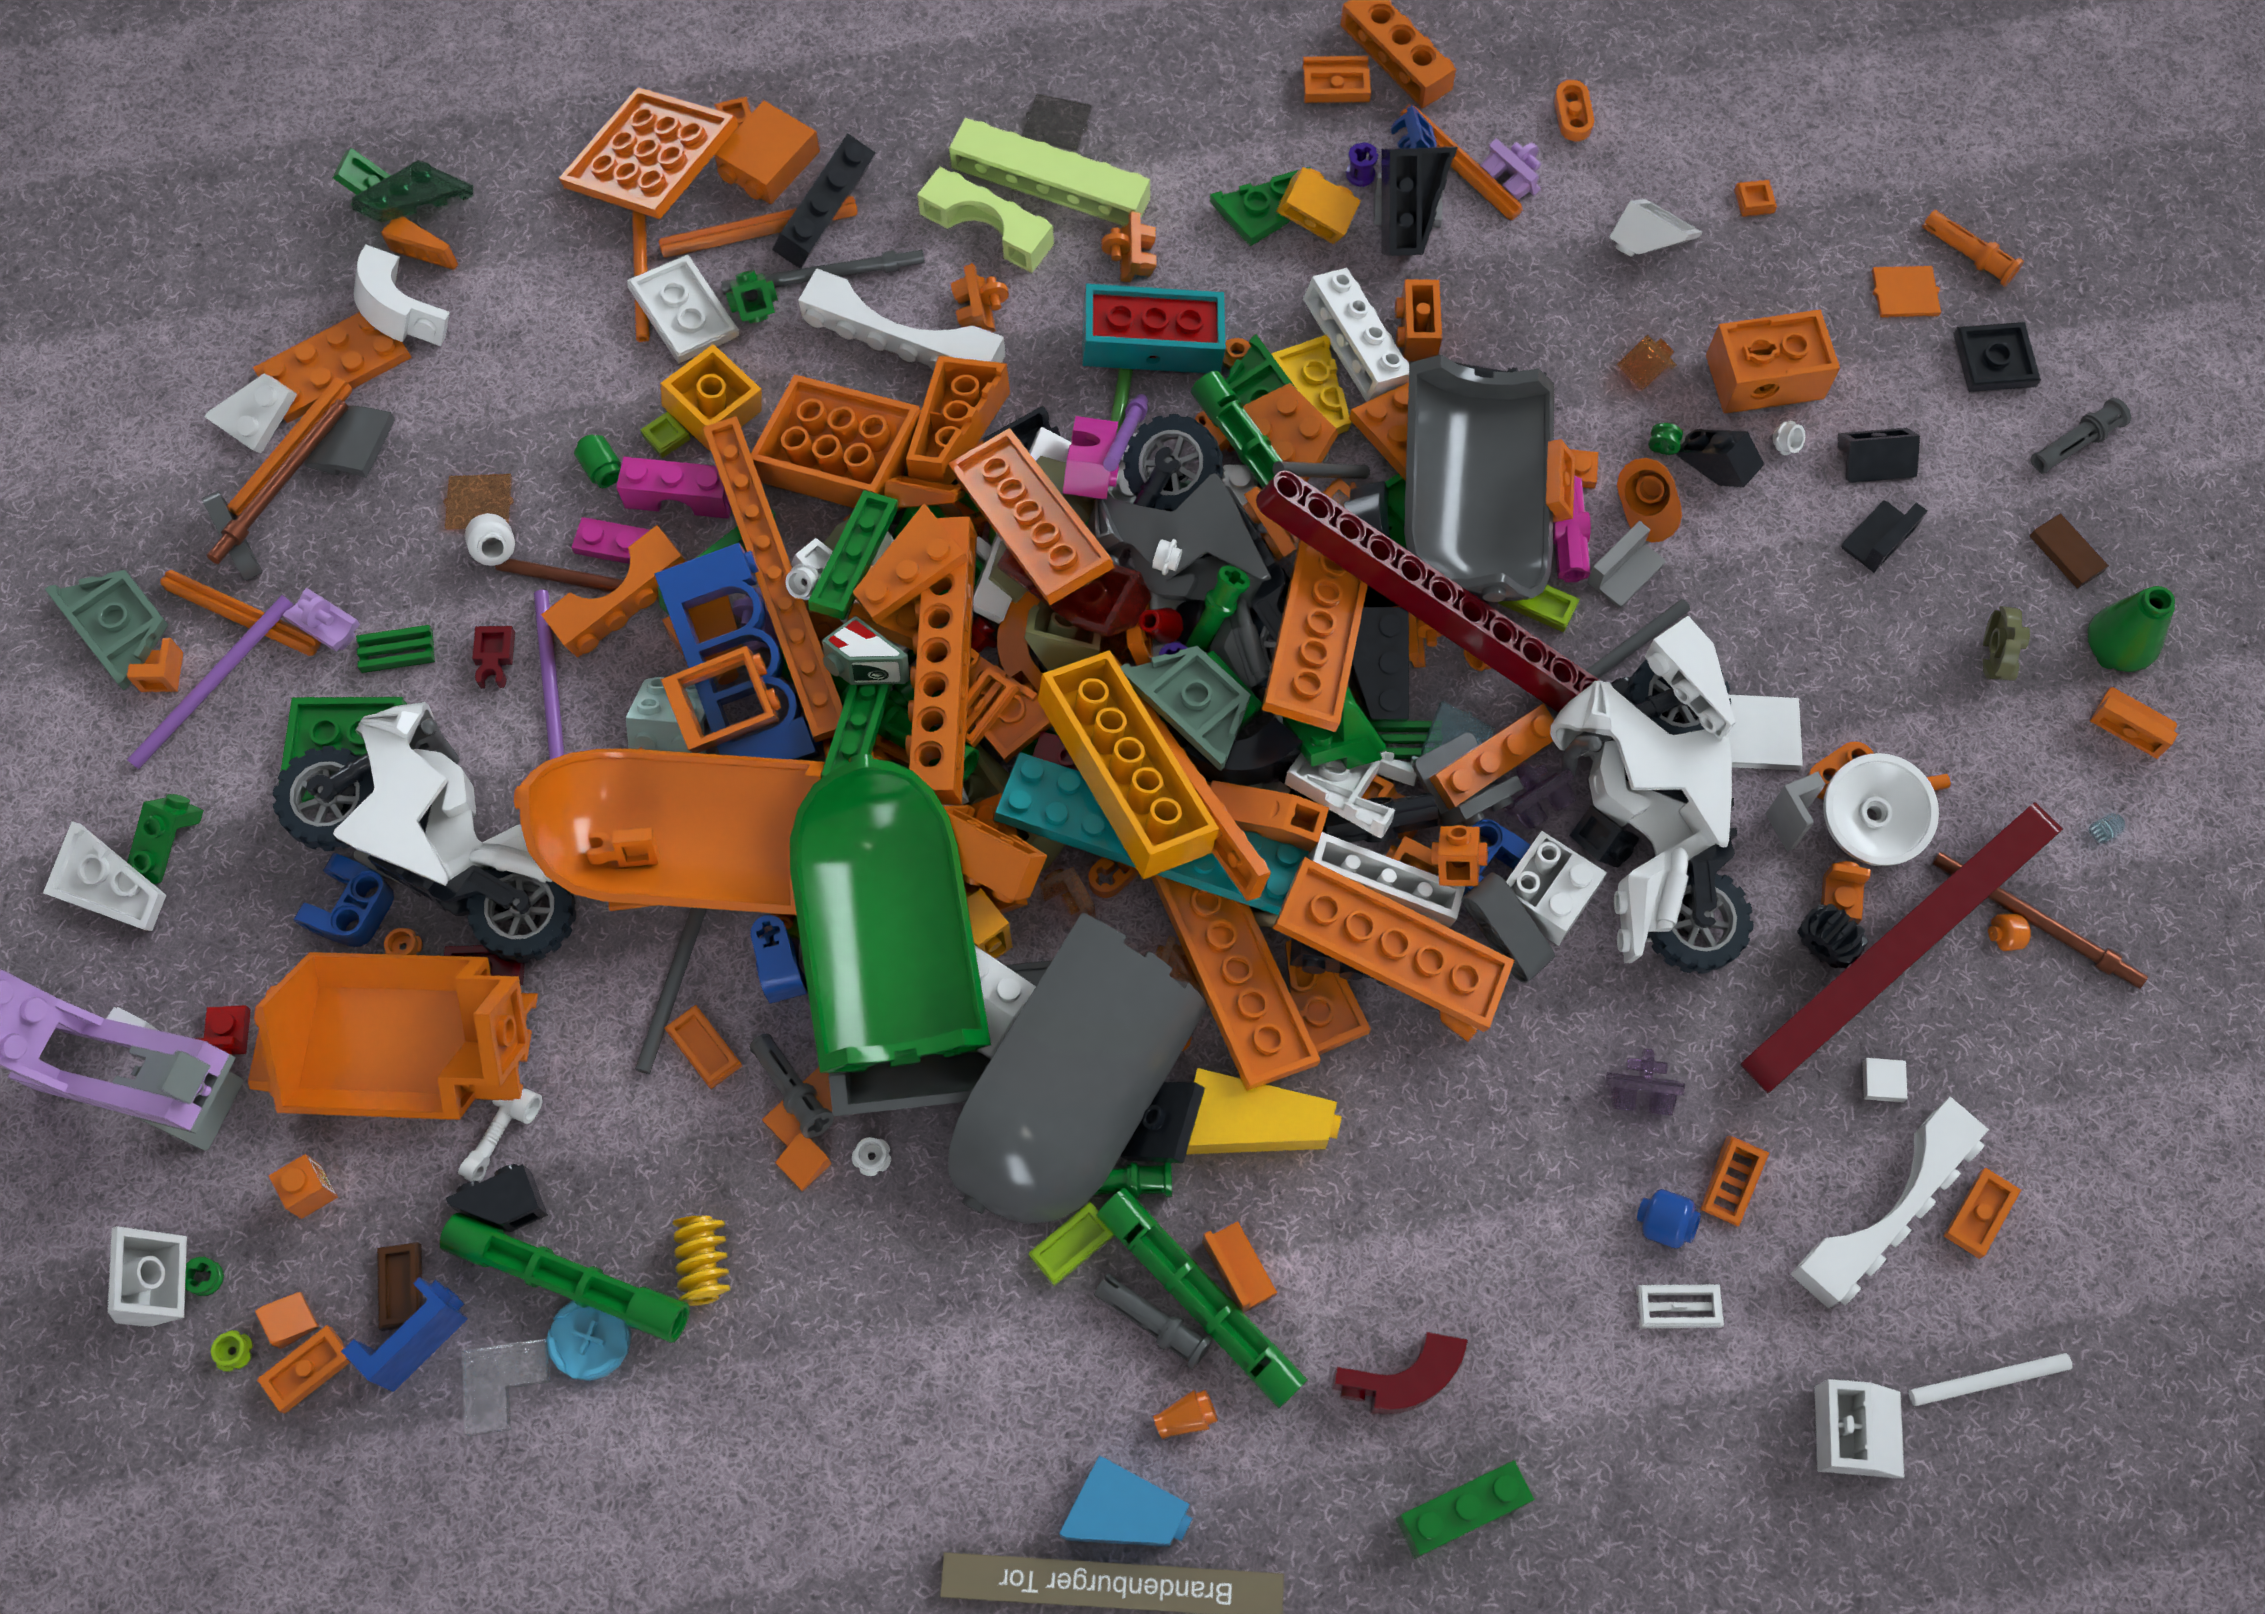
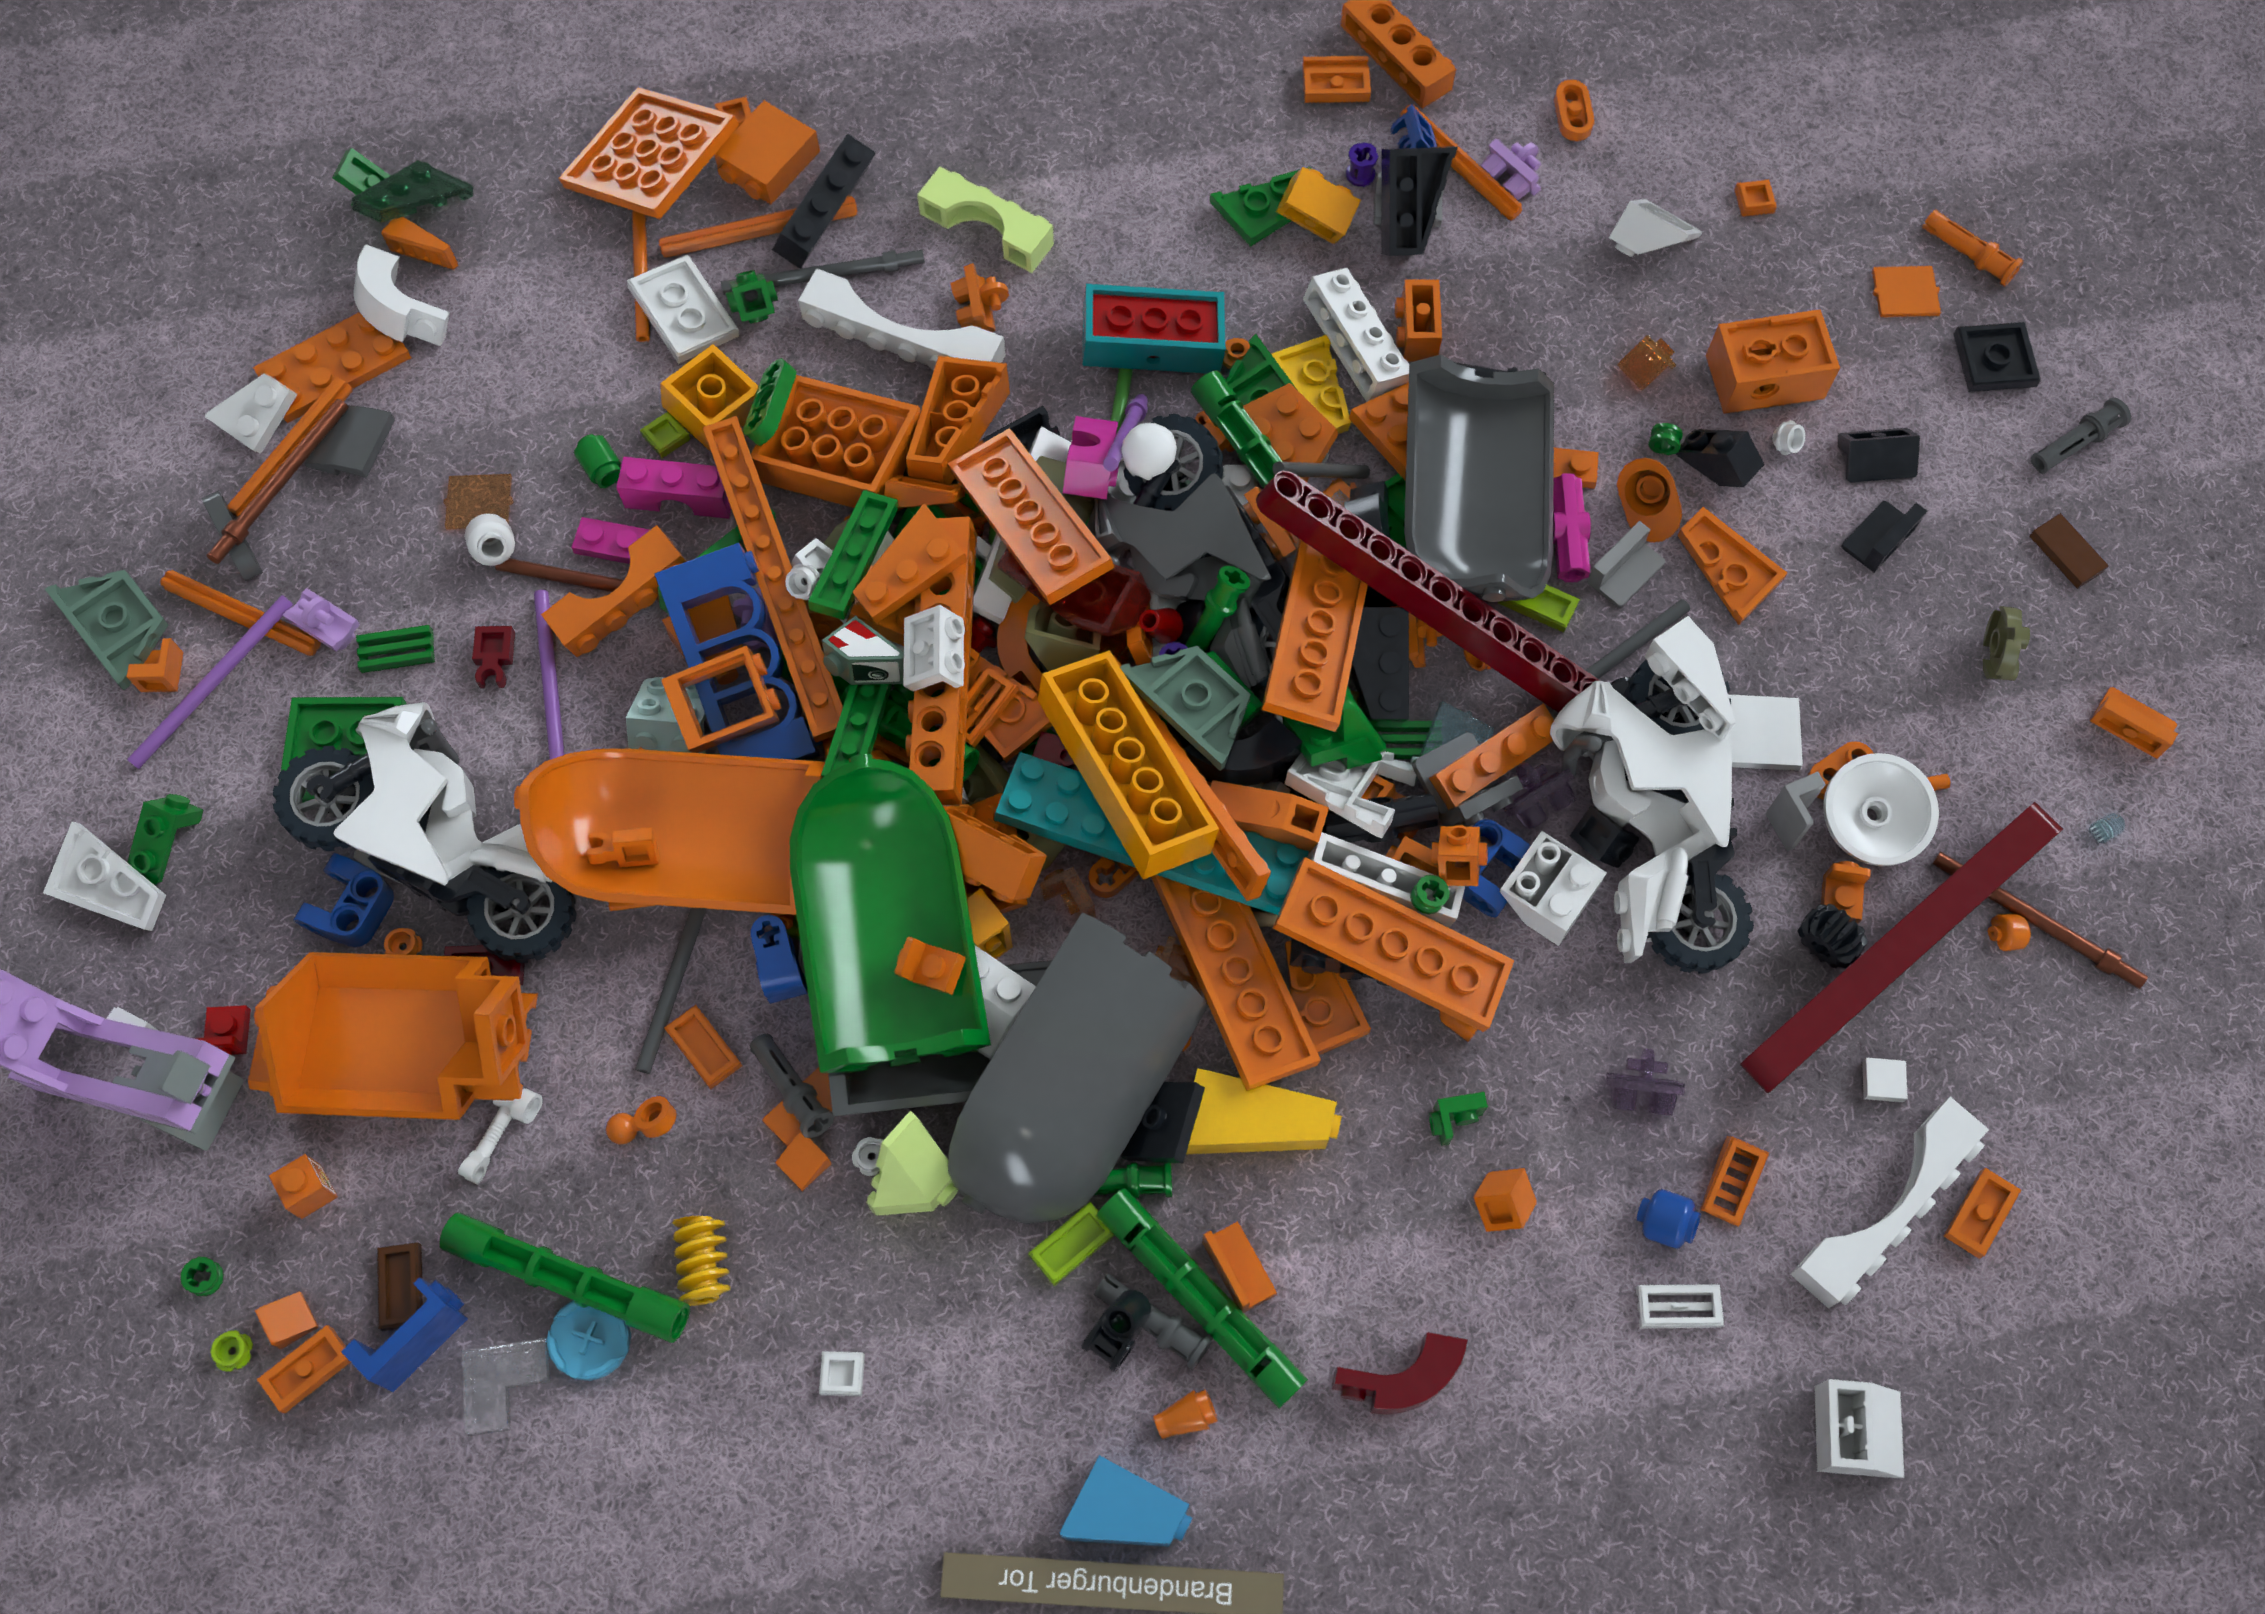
white slope [108,1226,187,1327] -> none
black slope [446,1164,548,1232] -> none
yellowish green brick [949,118,1150,226] -> none
clear smoke piece [1022,93,1092,151] -> none
orange hips [1101,211,1157,282] -> none
white plate [1152,539,1182,575] -> none
green arch [1396,1460,1534,1559] -> none
dark grey beam [1461,872,1555,983] -> none
orange panel [1546,439,1575,522] -> none
white bar [1908,1353,2072,1407] -> none
green cone [2087,586,2175,672] -> none
none -> orange plate [606,1096,677,1145]
none -> green beam [743,358,797,446]
none -> white tile [819,1351,865,1396]
none -> yellowish green wedge [867,1111,958,1216]
none -> orange bracket [895,937,966,995]
none -> white bracket [903,605,965,692]
none -> black piece [1081,1289,1152,1373]
none -> white hair [1121,423,1177,480]
none -> green bush [1410,875,1450,915]
none -> green bracket [1429,1092,1488,1146]
none -> orange panel [1473,1168,1537,1232]
none -> orange wing [1678,507,1787,625]

